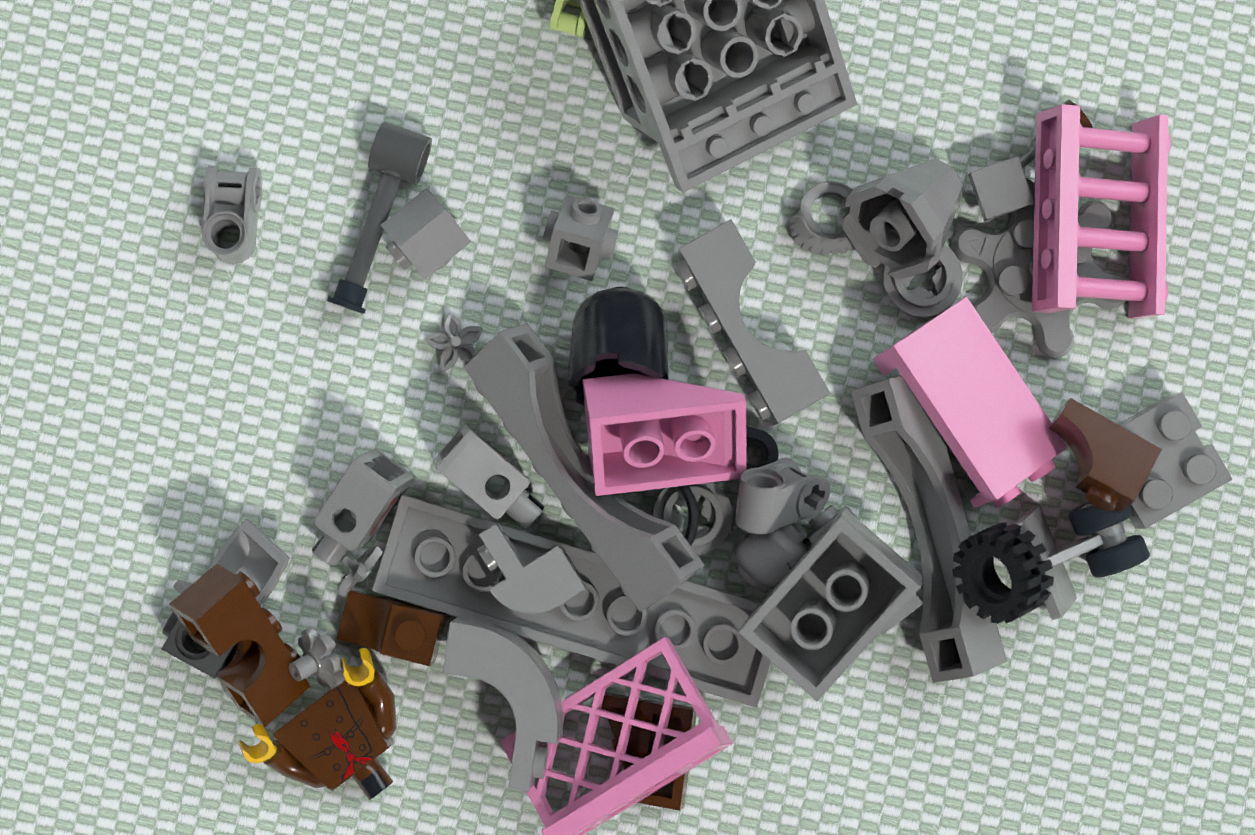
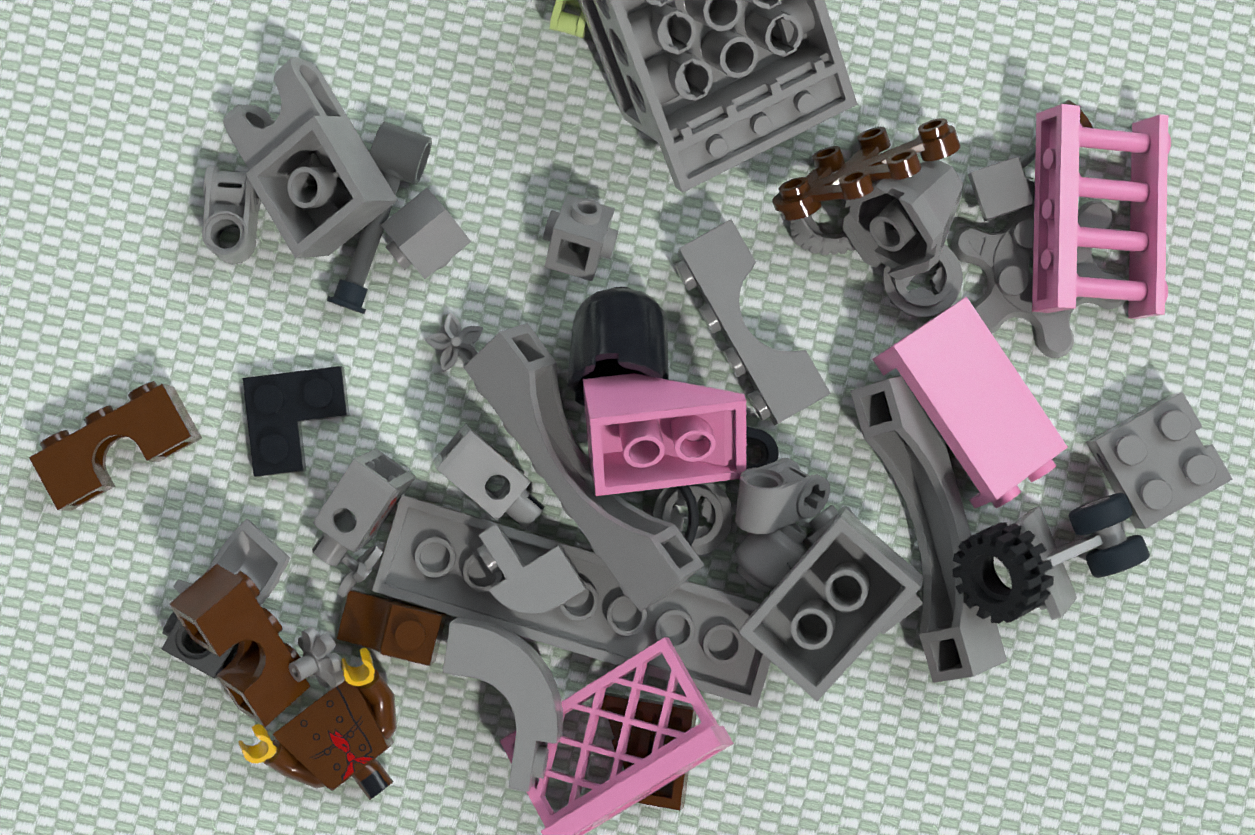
reddish brown arch [1049,398,1162,513] -> none
none -> reddish brown arch [29,381,202,511]
none -> light grey brick [223,57,398,259]
none -> black plate [242,366,350,477]
none -> reddish brown plant [772,118,961,221]

